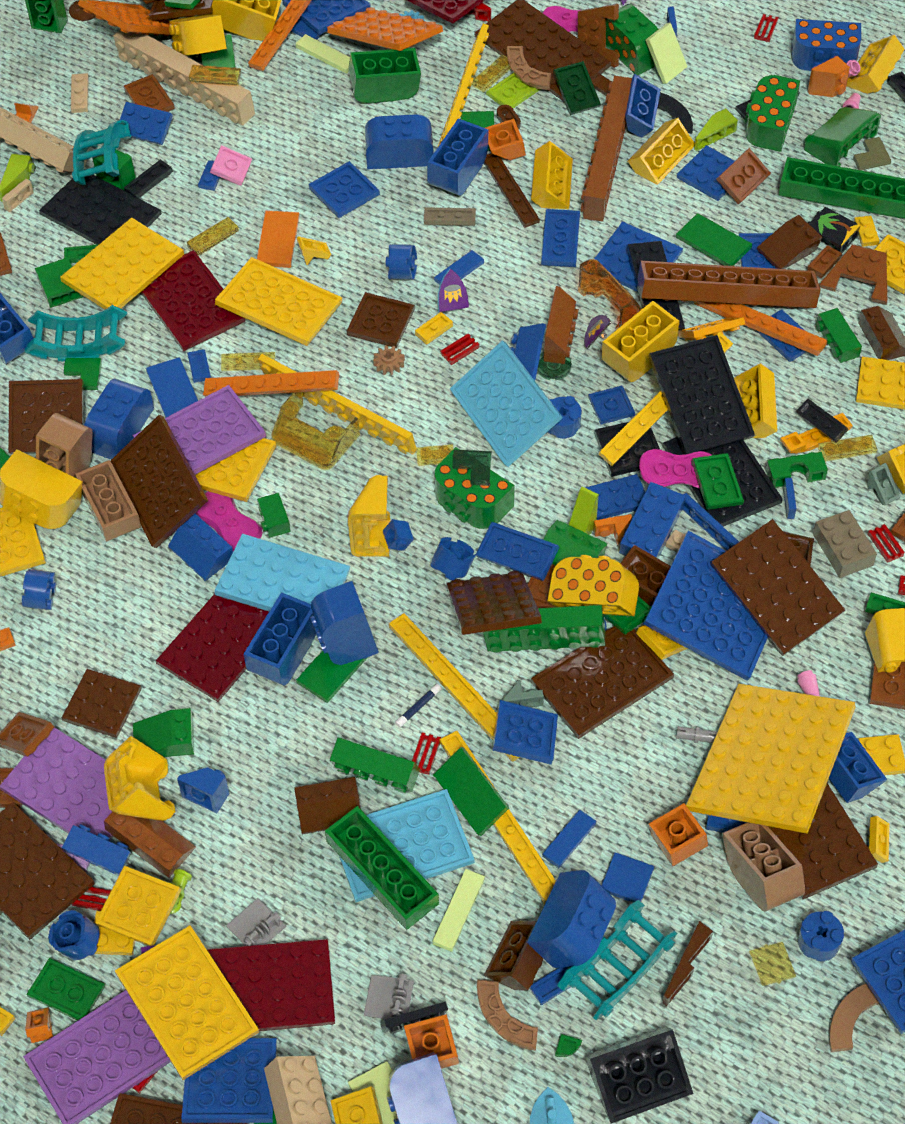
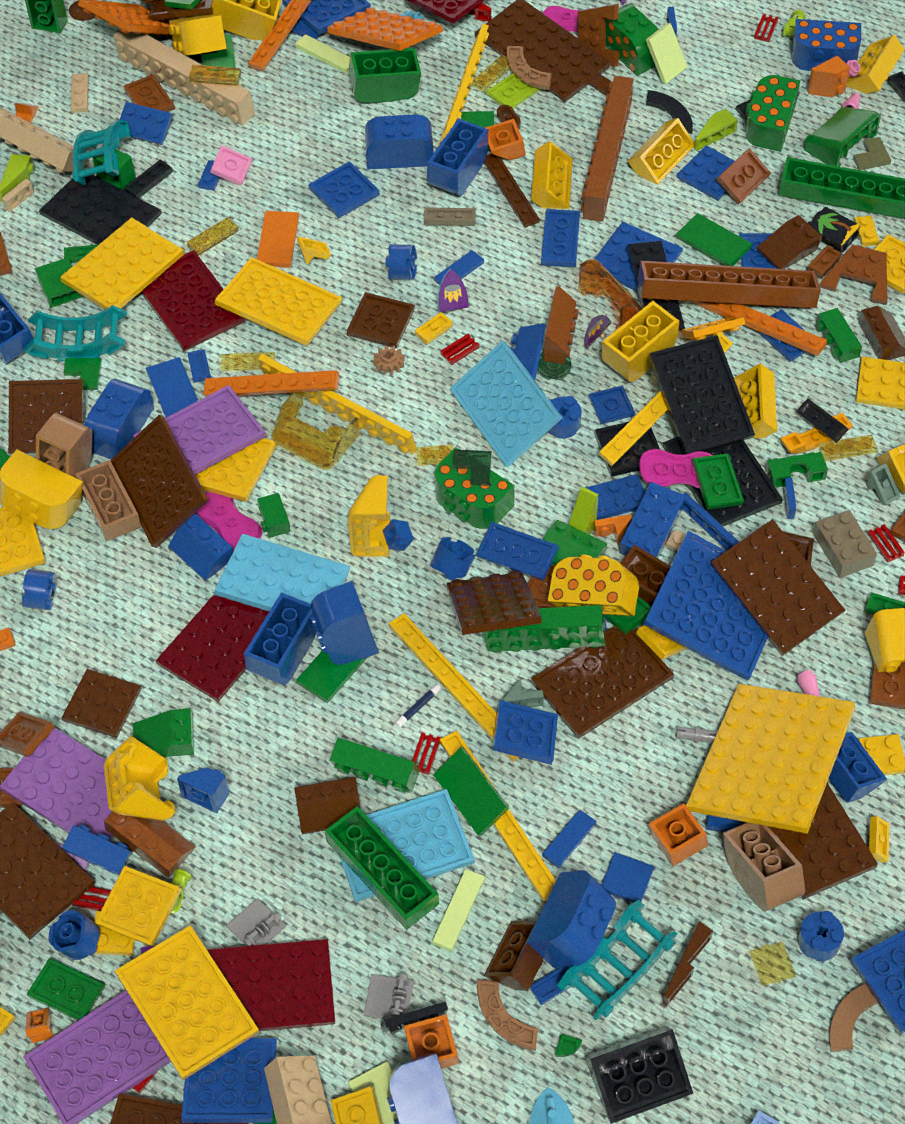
dark green tile [553,61,601,115] -> none
blue slope [625,74,661,137] -> none
none -> lime connector [783,10,806,37]

